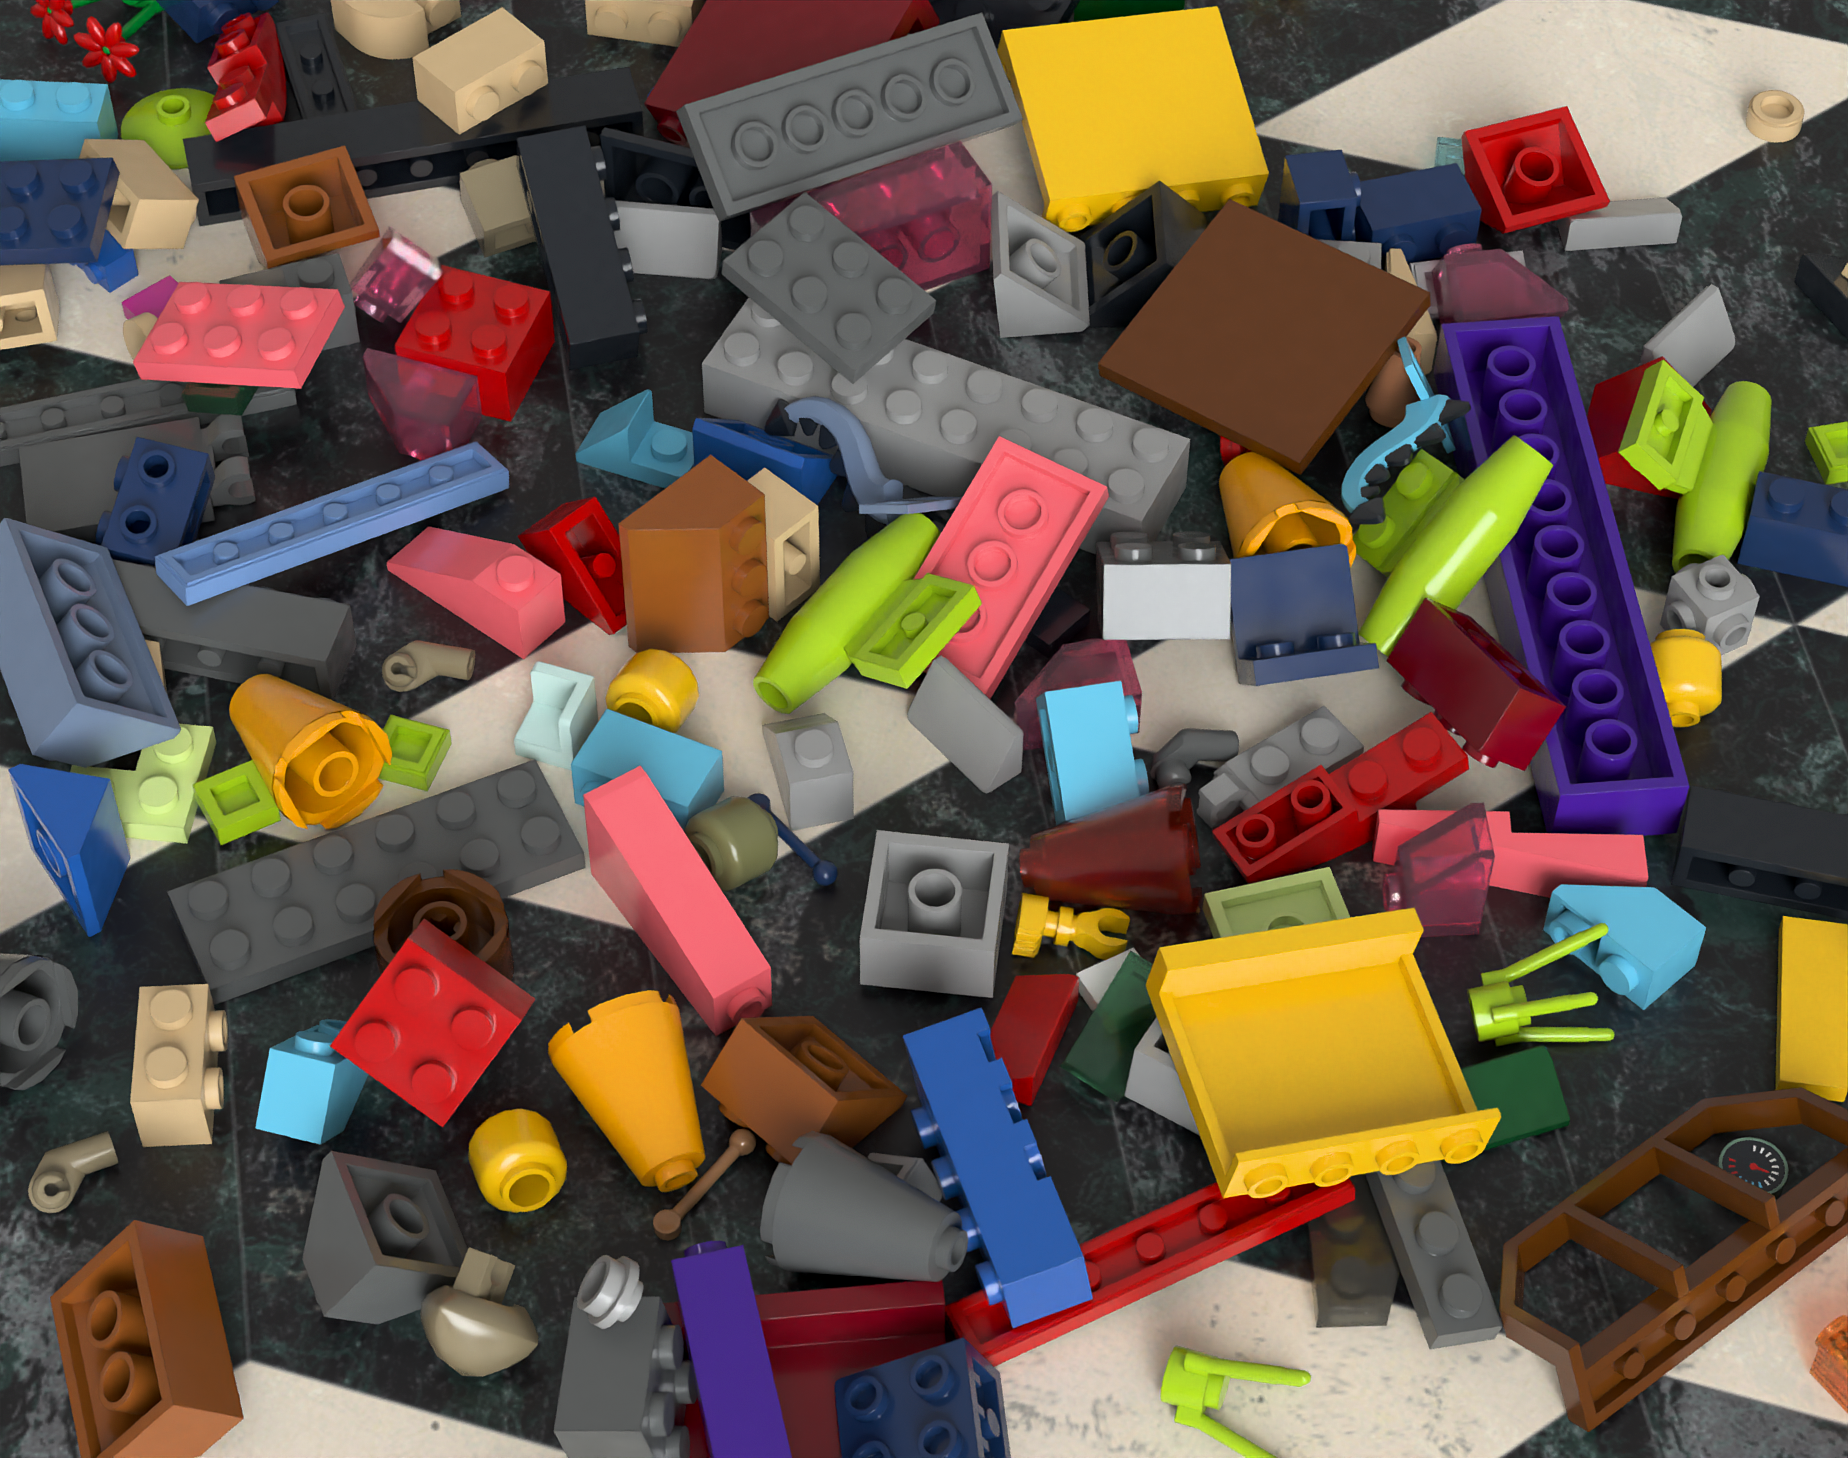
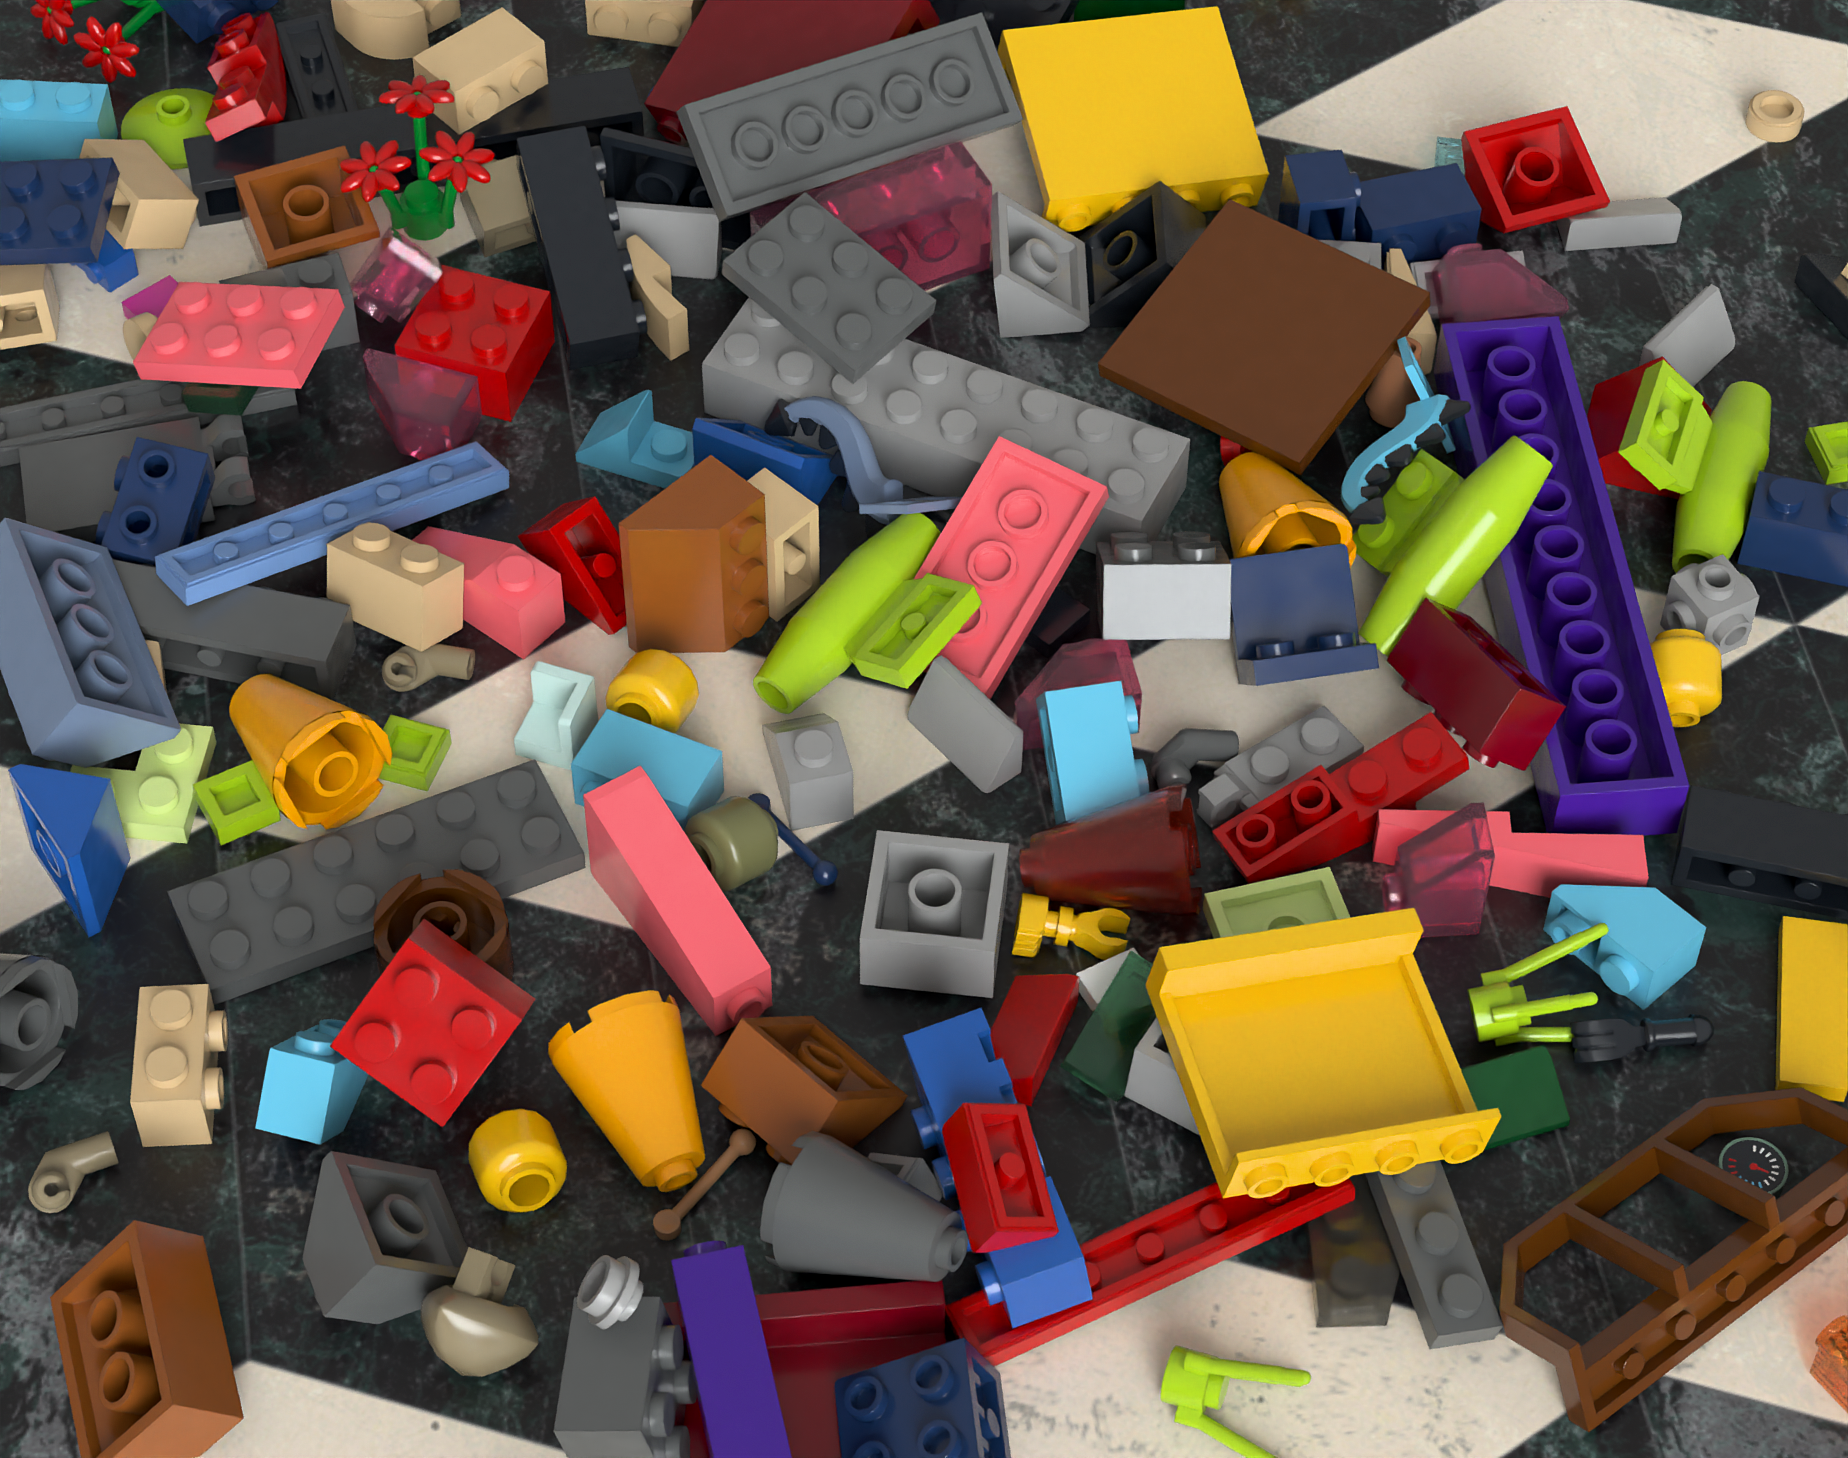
none -> tan brick [327,522,464,652]
none -> red plant [339,74,495,241]
none -> tan slope [626,234,689,361]
none -> red slope [942,1103,1059,1253]
none -> black piece [1570,1014,1714,1063]

